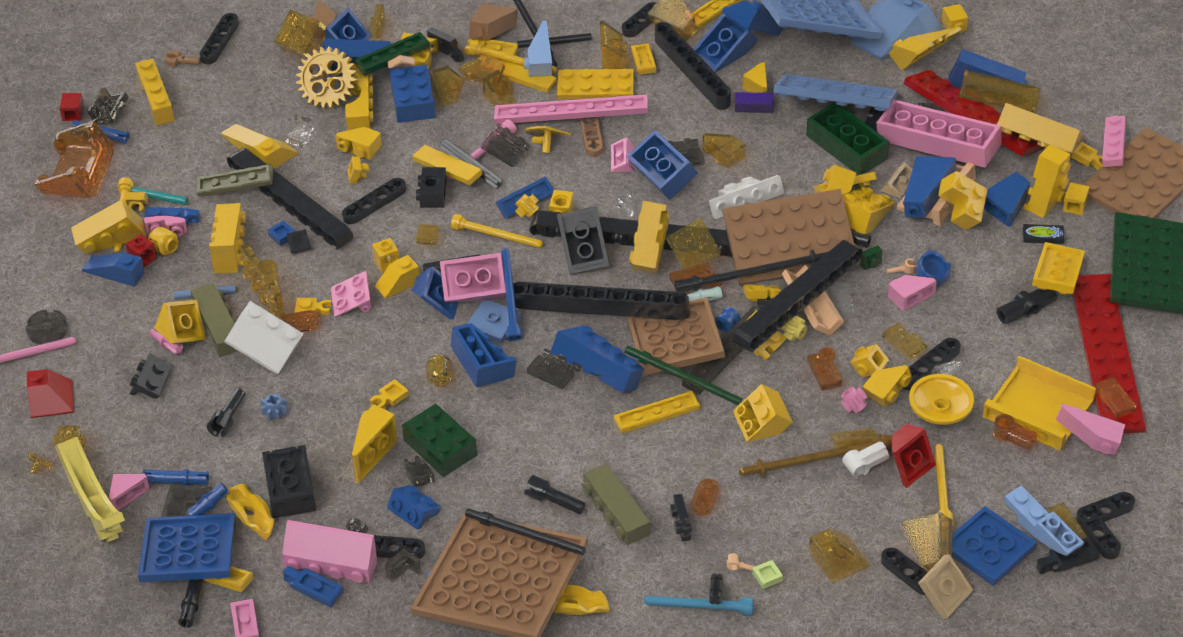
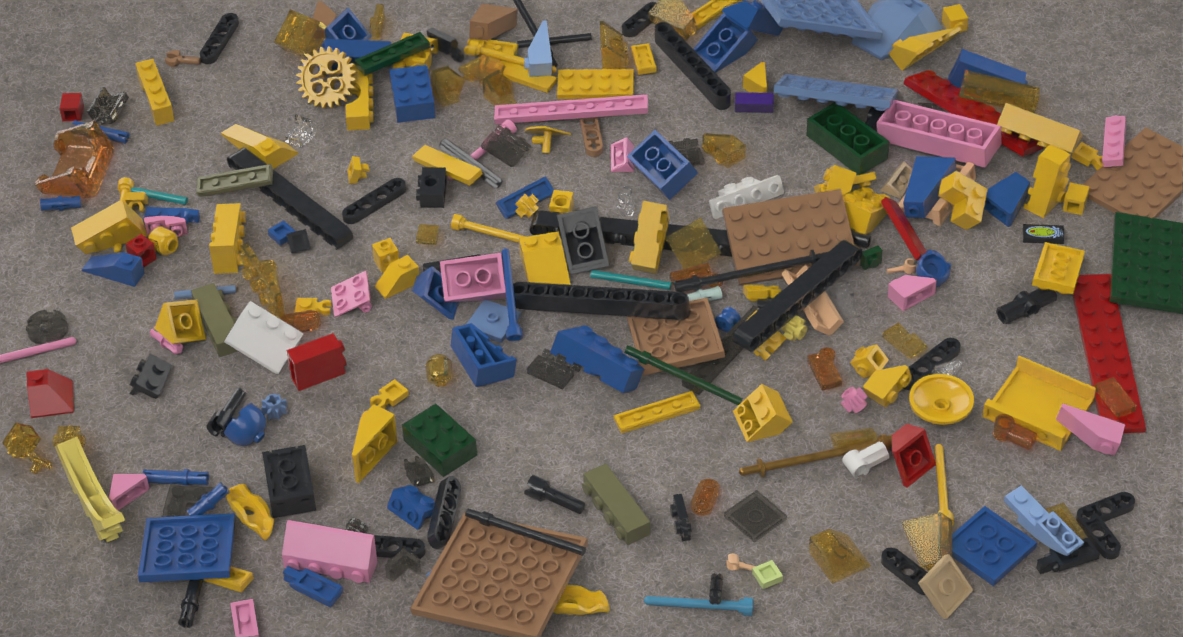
yellow slope [335,127,382,160] -> none
light nougat tile [388,55,415,69] -> none
none -> clear yellow brick [2,422,41,459]
none -> blue pin [40,195,81,211]
none -> blue cylinder [224,403,266,446]
none -> red brick [286,333,347,391]
none -> black beam [427,476,461,549]
none -> yellow slope [519,232,571,285]
none -> teal bar [590,270,672,290]
none -> clear smoke tile [724,490,787,543]
none -> red tile [881,197,926,261]

